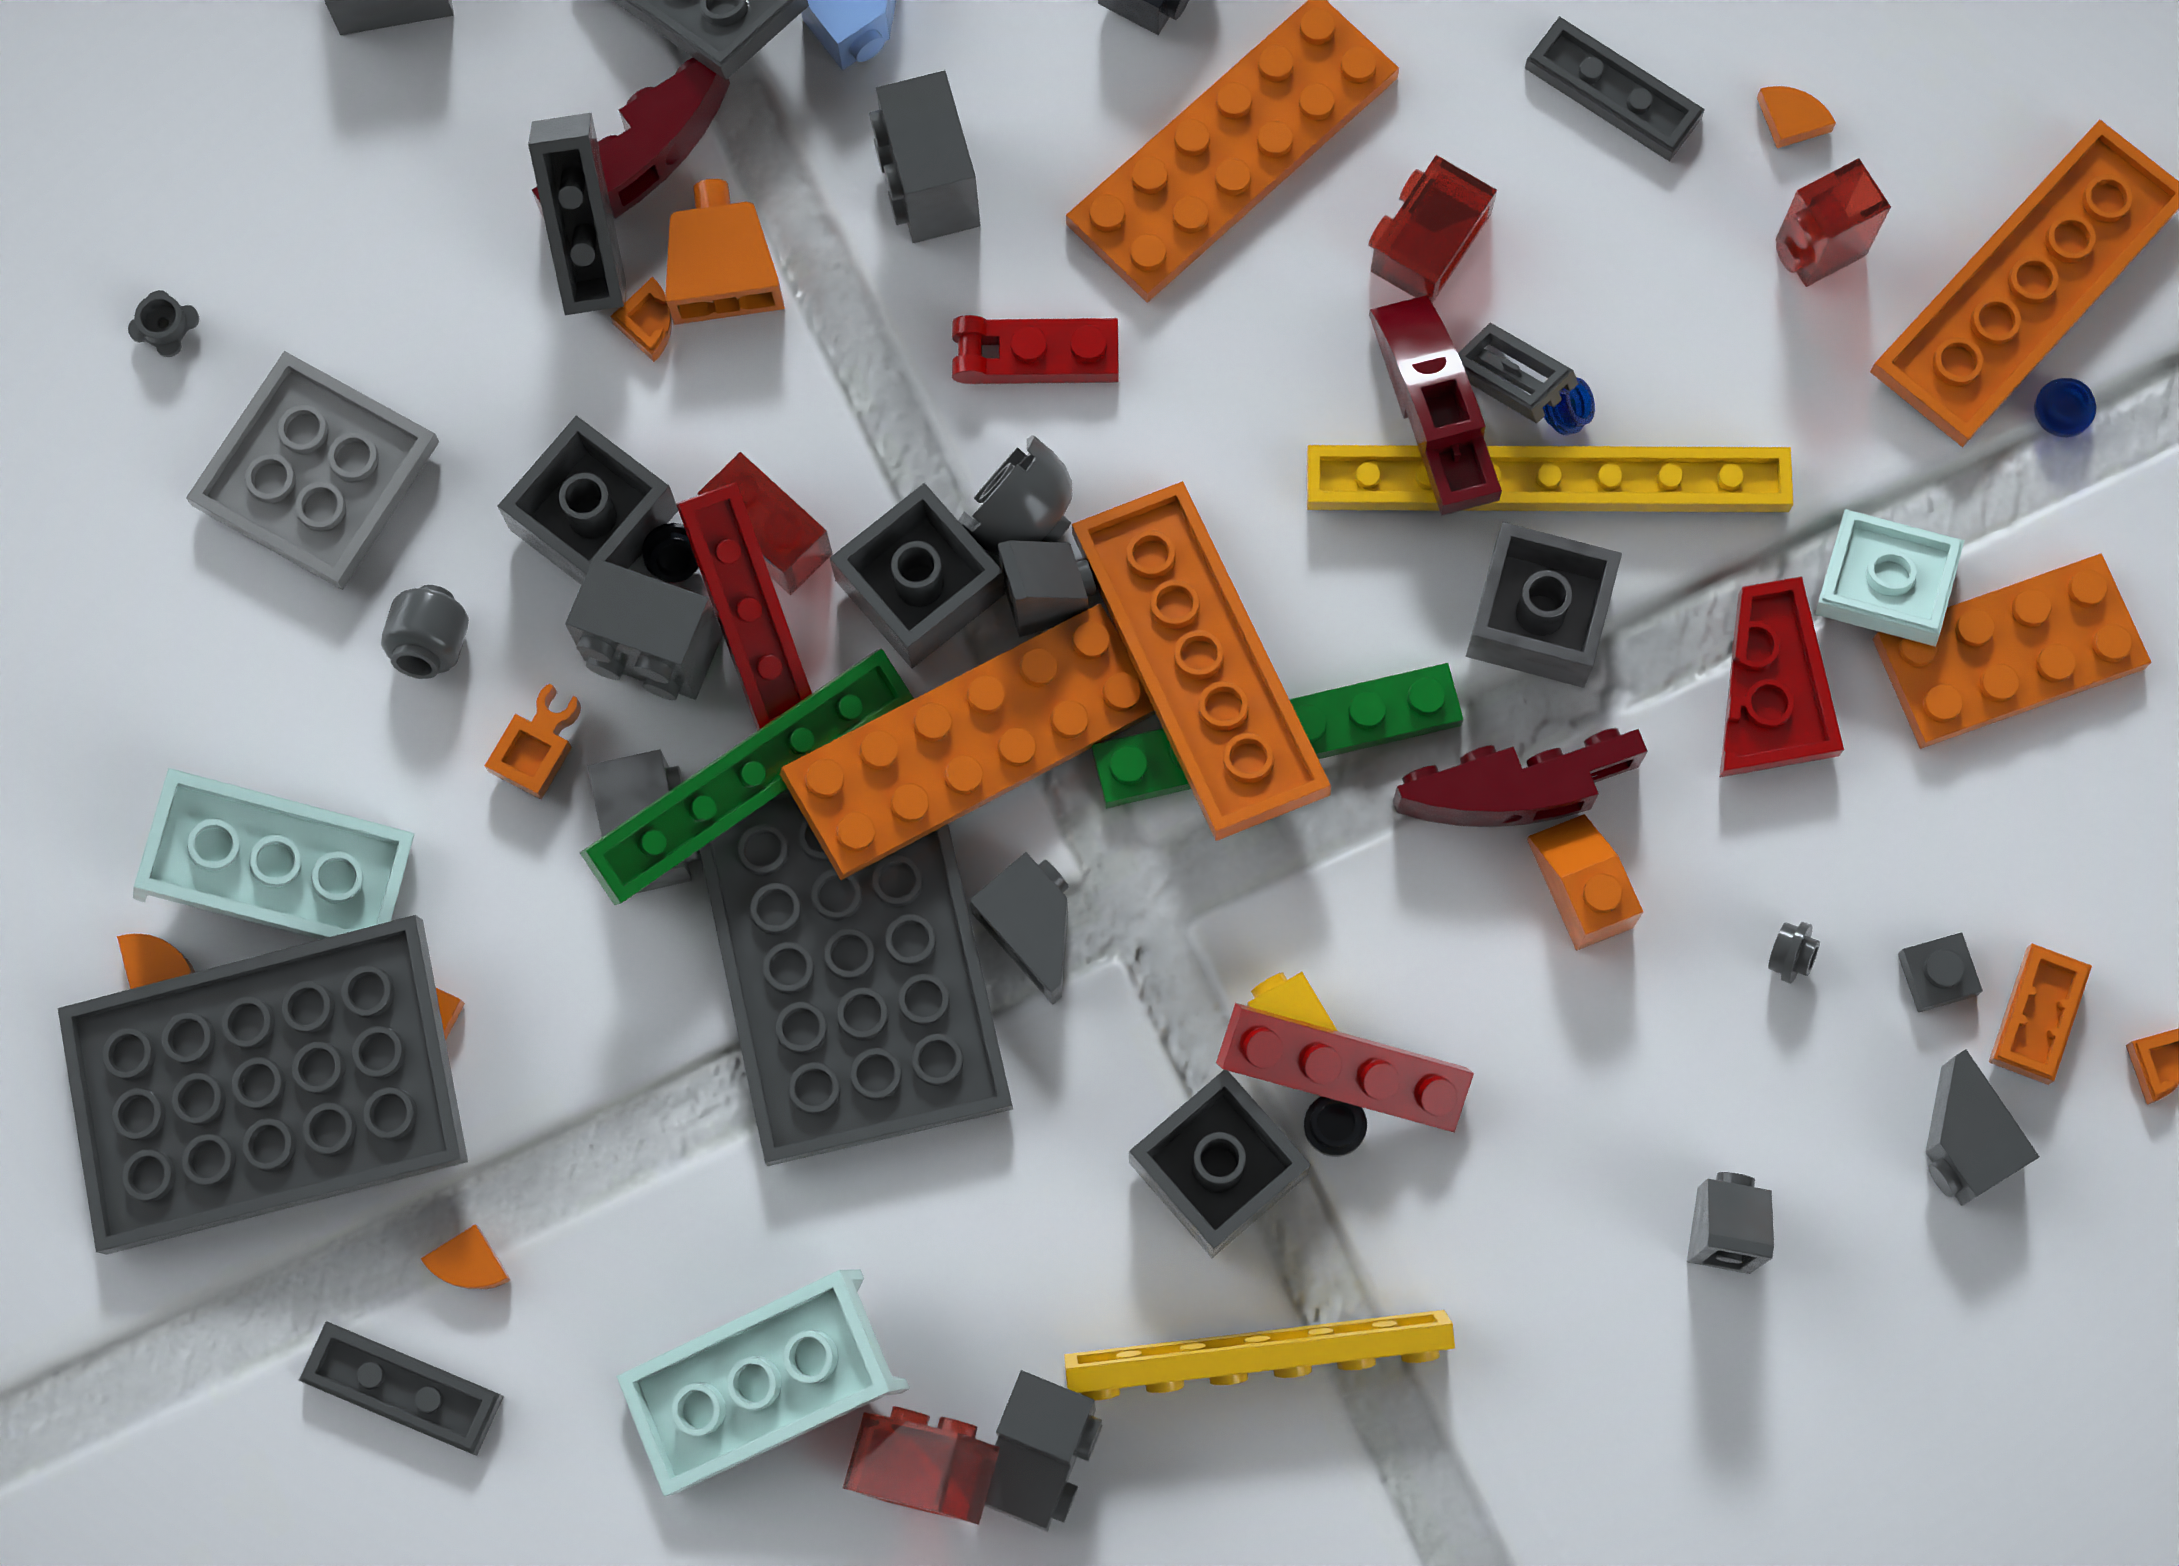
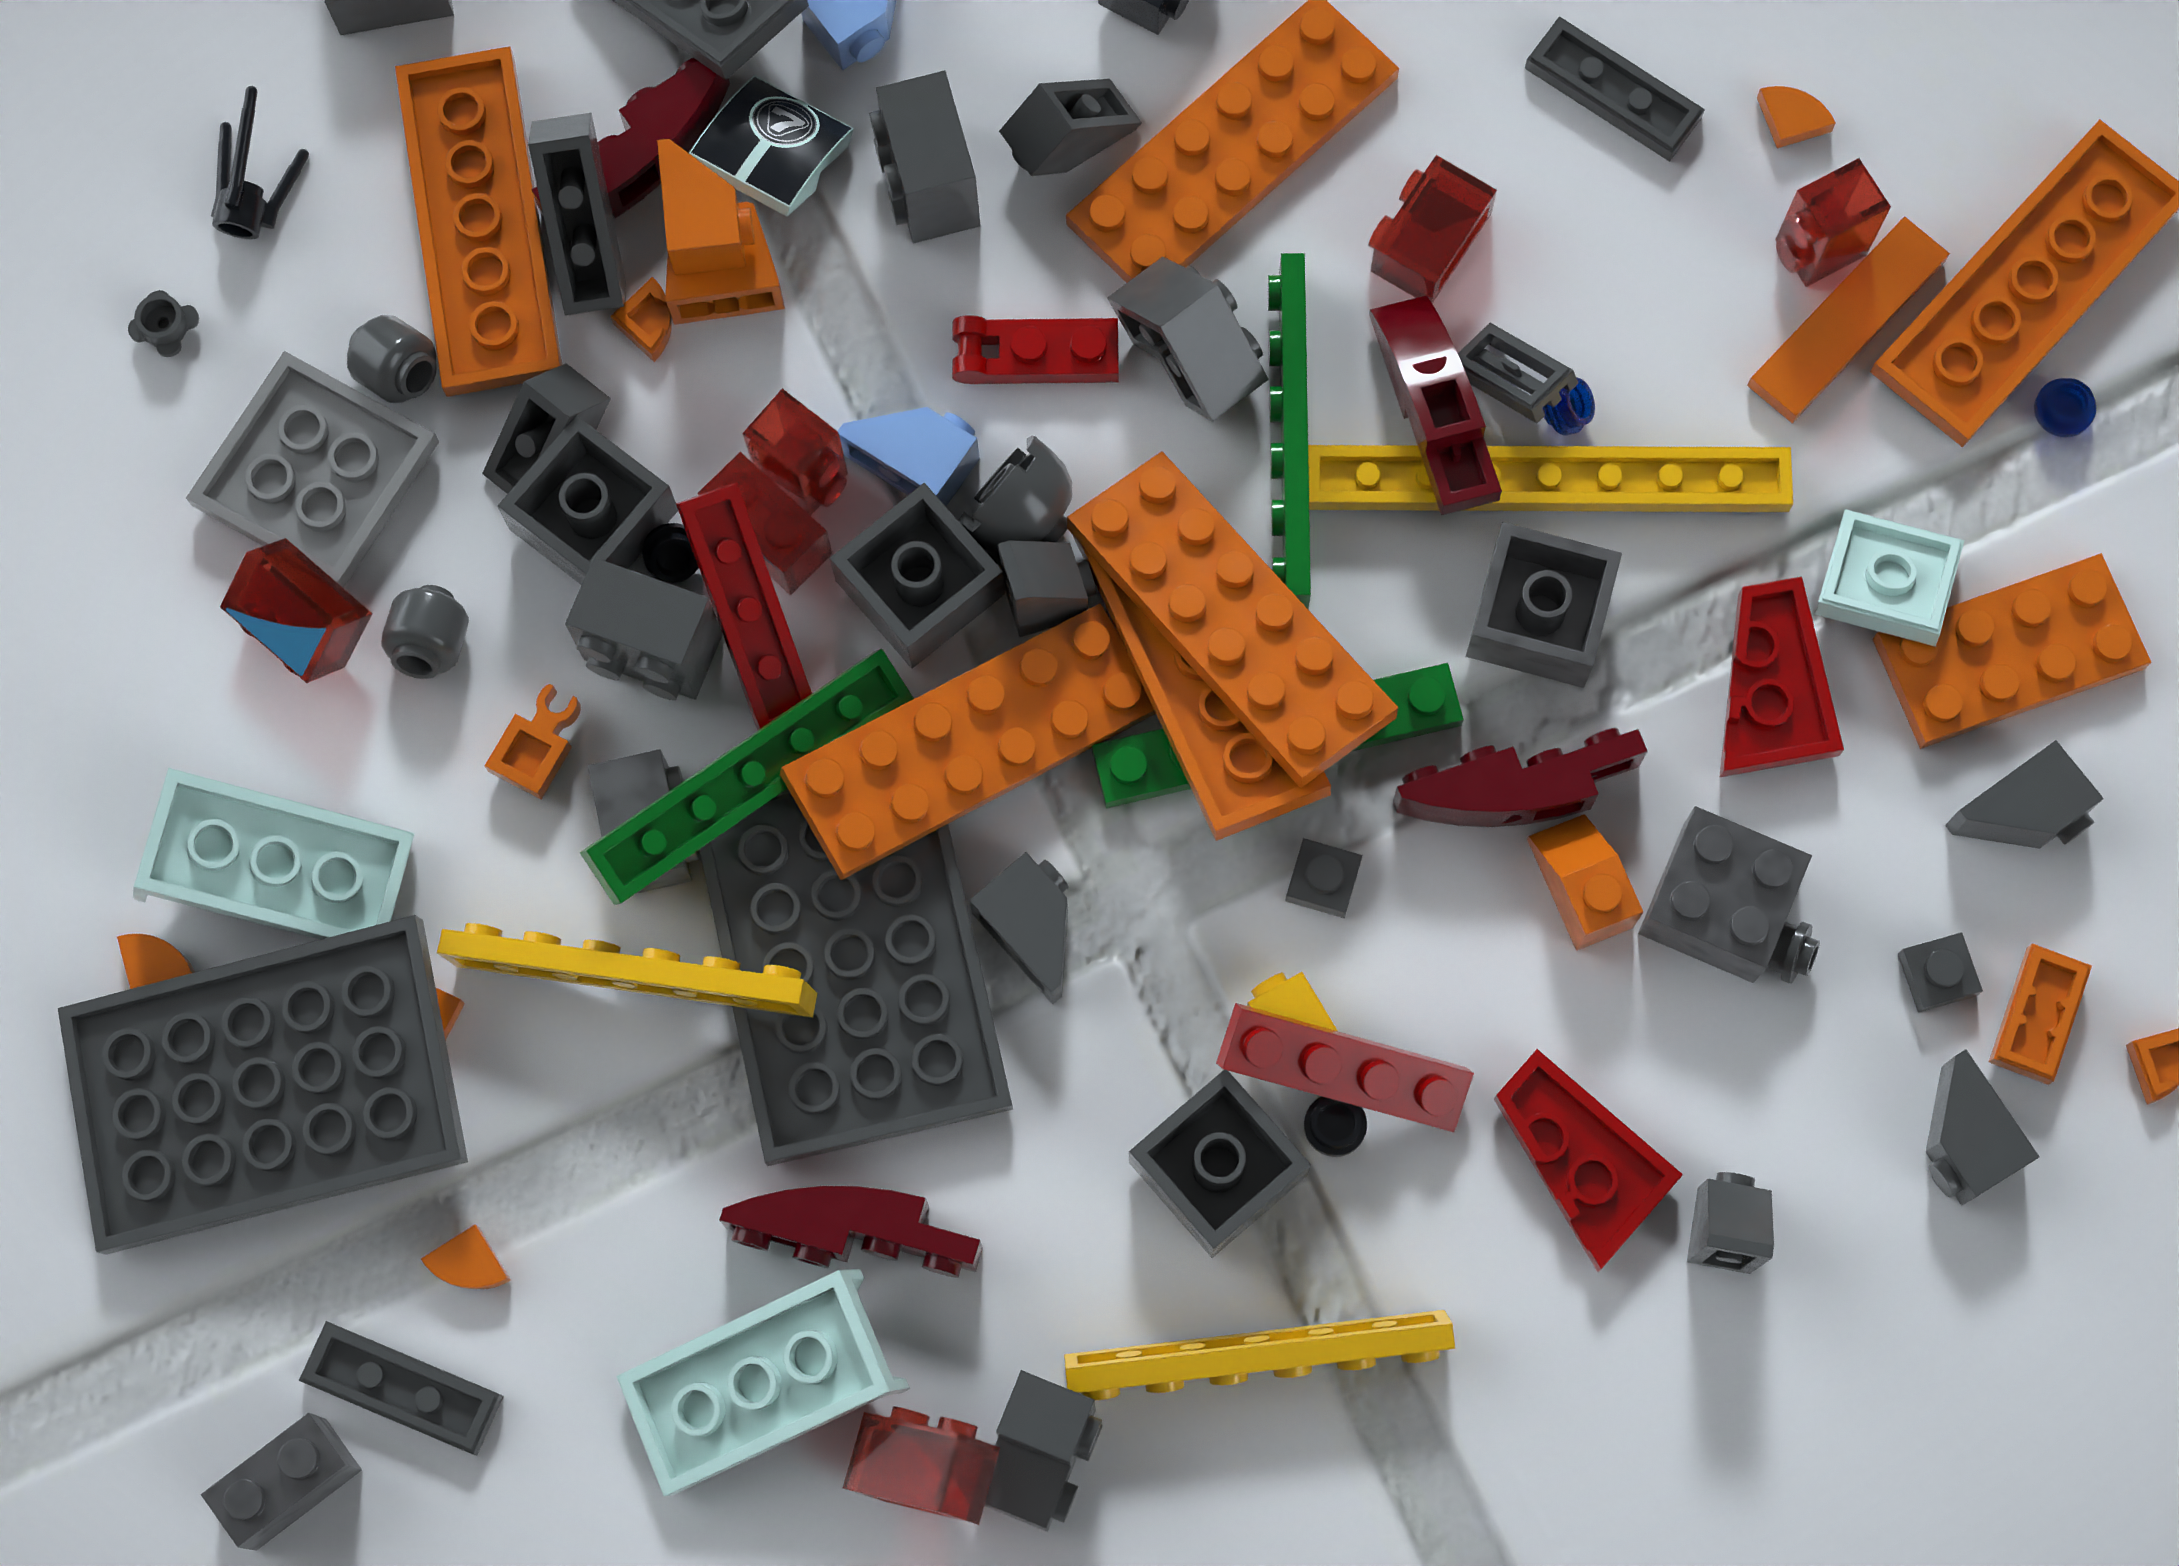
none -> flat silver brick [200,1413,362,1551]
none -> black plant [211,86,309,239]
none -> clear red brick [220,538,373,683]
none -> dark grey head [347,315,437,403]
none -> orange plate [395,46,562,397]
none -> yellow plate [437,923,818,1018]
none -> dark grey slope [482,363,611,494]
none -> orange slope [657,139,755,275]
none -> black slope [689,75,854,216]
none -> dark red slope [719,1186,983,1278]
none -> clear red brick [742,388,848,518]
none -> light blue slope [837,407,980,506]
none -> dark grey slope [999,79,1142,176]
none -> orange plate [1067,451,1398,788]
none -> dark grey brick [1107,257,1269,422]
none -> green plate [1268,253,1311,609]
none -> dark grey plate [1285,838,1363,918]
none -> red wing [1494,1049,1683,1272]
none -> flat silver brick [1638,806,1812,983]
none -> orange tile [1747,216,1950,424]
none -> dark grey slope [1945,740,2104,849]

